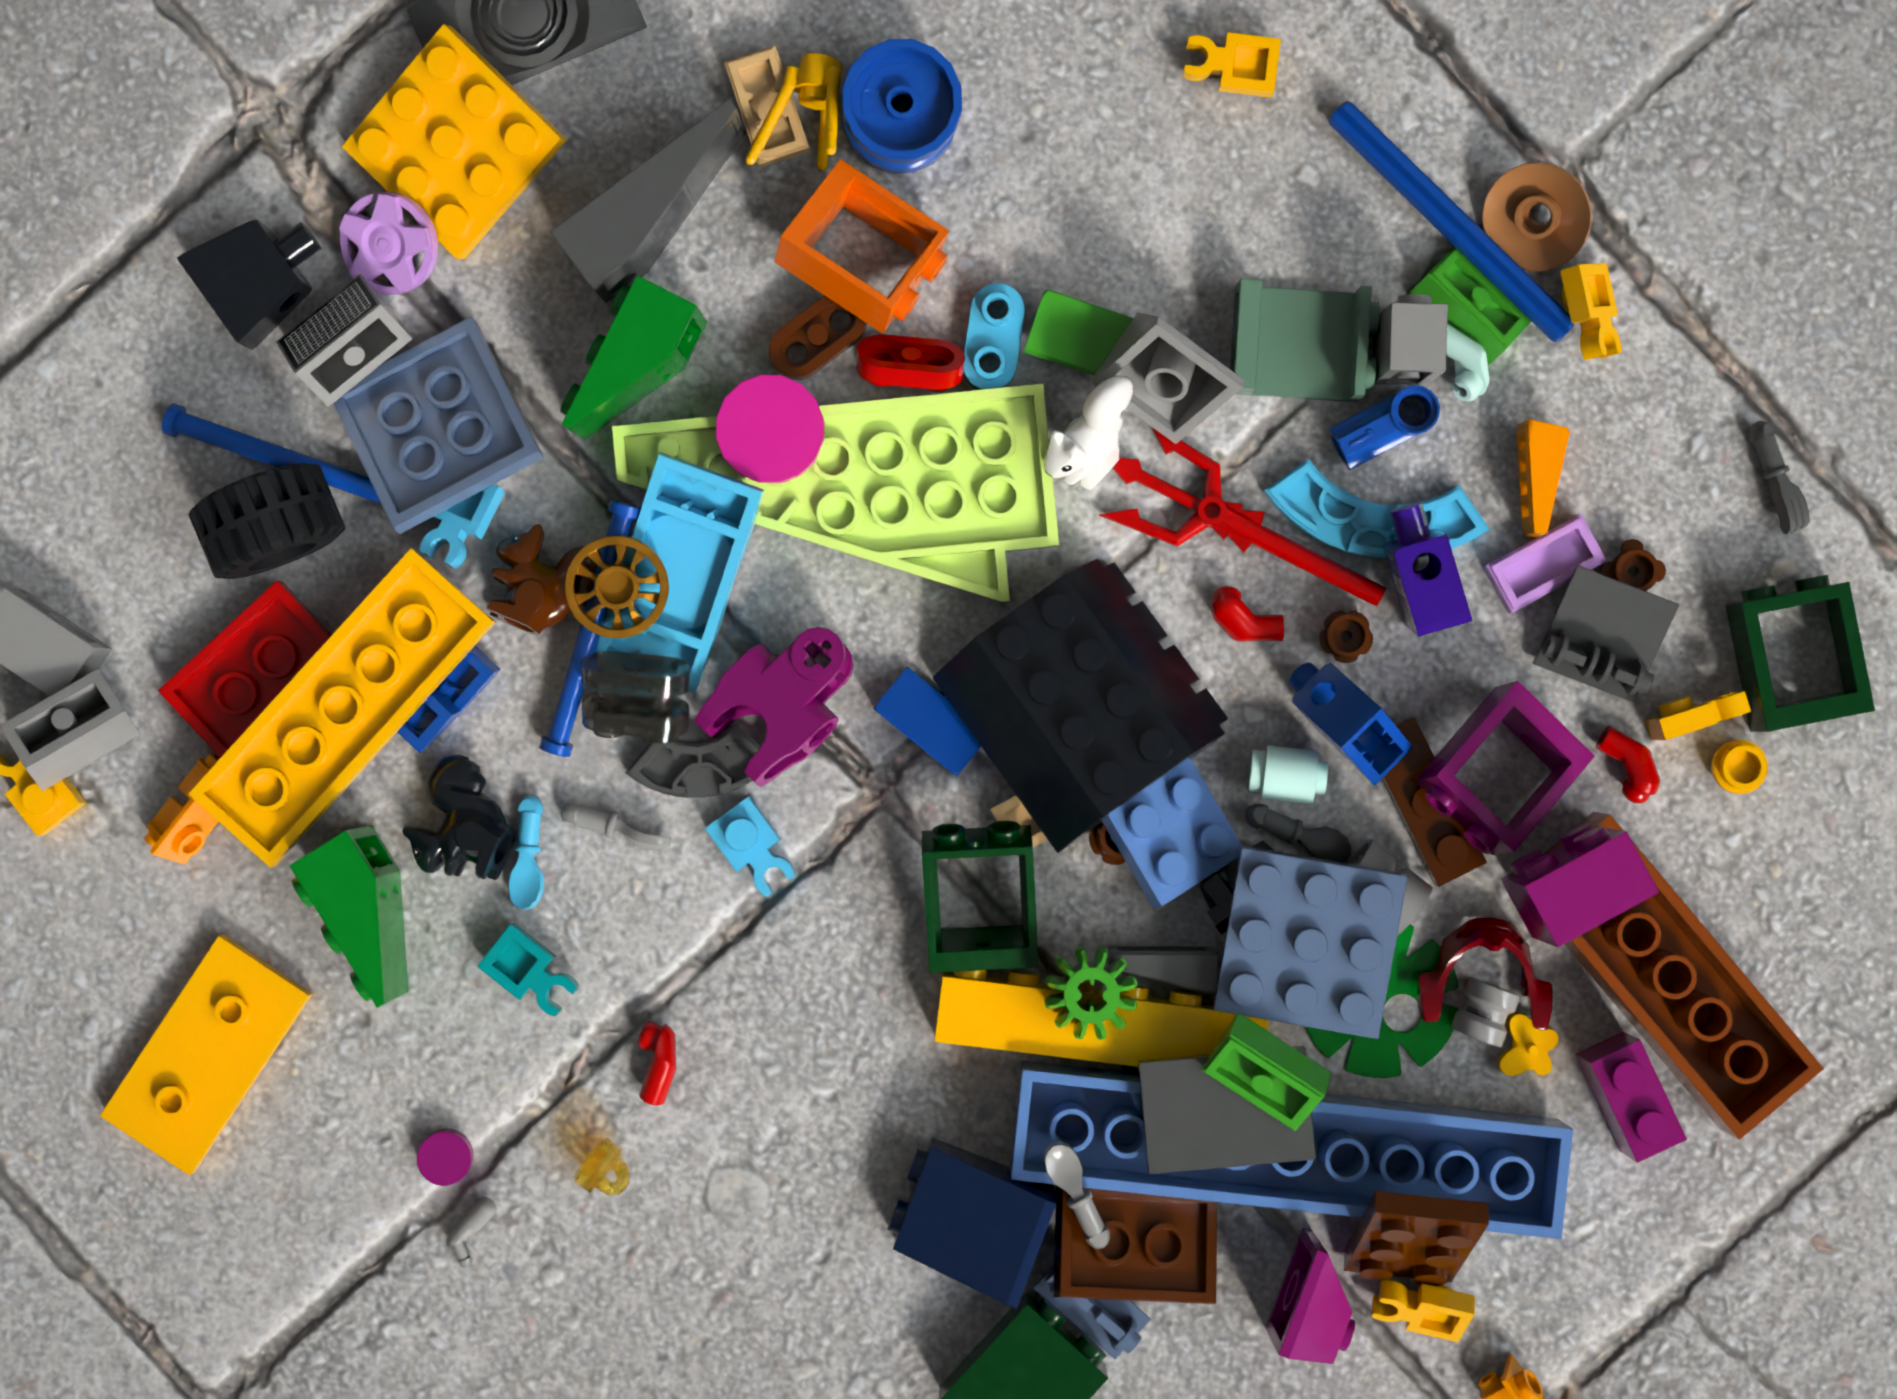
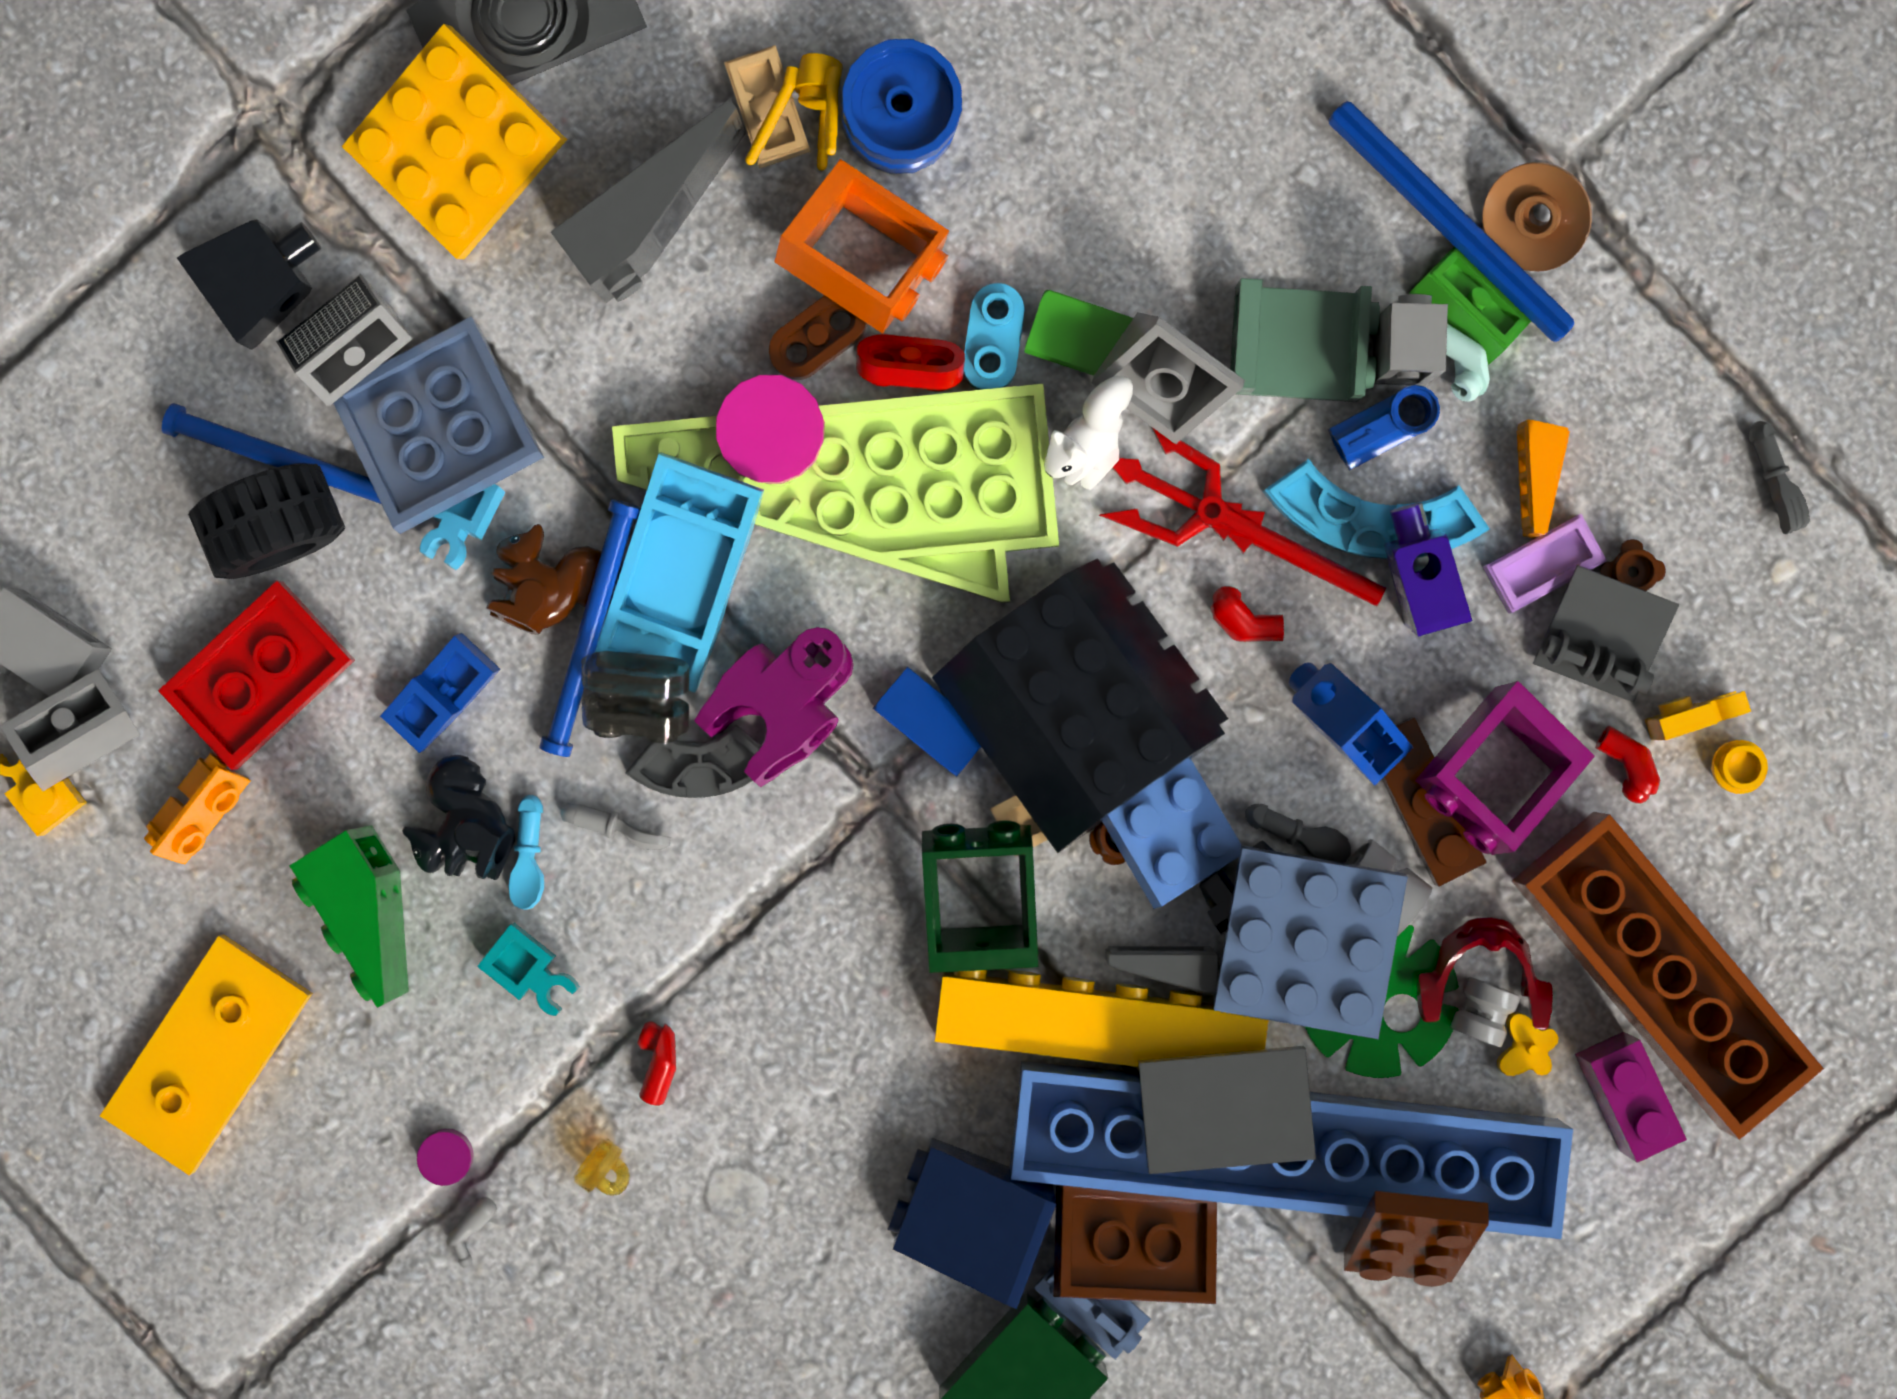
yellow plate [188,548,496,868] -> none
lavender wheel [339,192,438,295] -> none
green slope [560,275,708,440] -> none
pearl gold wheel [565,535,669,638] -> none
medium azure plate [704,796,796,897] -> none
light grey piece [1043,1141,1110,1249] -> none
bright green gear [1044,945,1137,1040] -> none
yellow plate [1182,32,1281,98] -> none
bright green slope [1201,1014,1331,1131] -> none
light aqua brick [1248,745,1328,804] -> none
magenta slope [1265,1227,1355,1364] -> none
reddish brown plate [1319,610,1373,663] -> none
yellow plate [1371,1280,1475,1342] -> none
magenta brick [1501,823,1660,947] -> none
yellow plate [1560,263,1622,360] -> none
dark green window [1725,575,1875,732] -> none

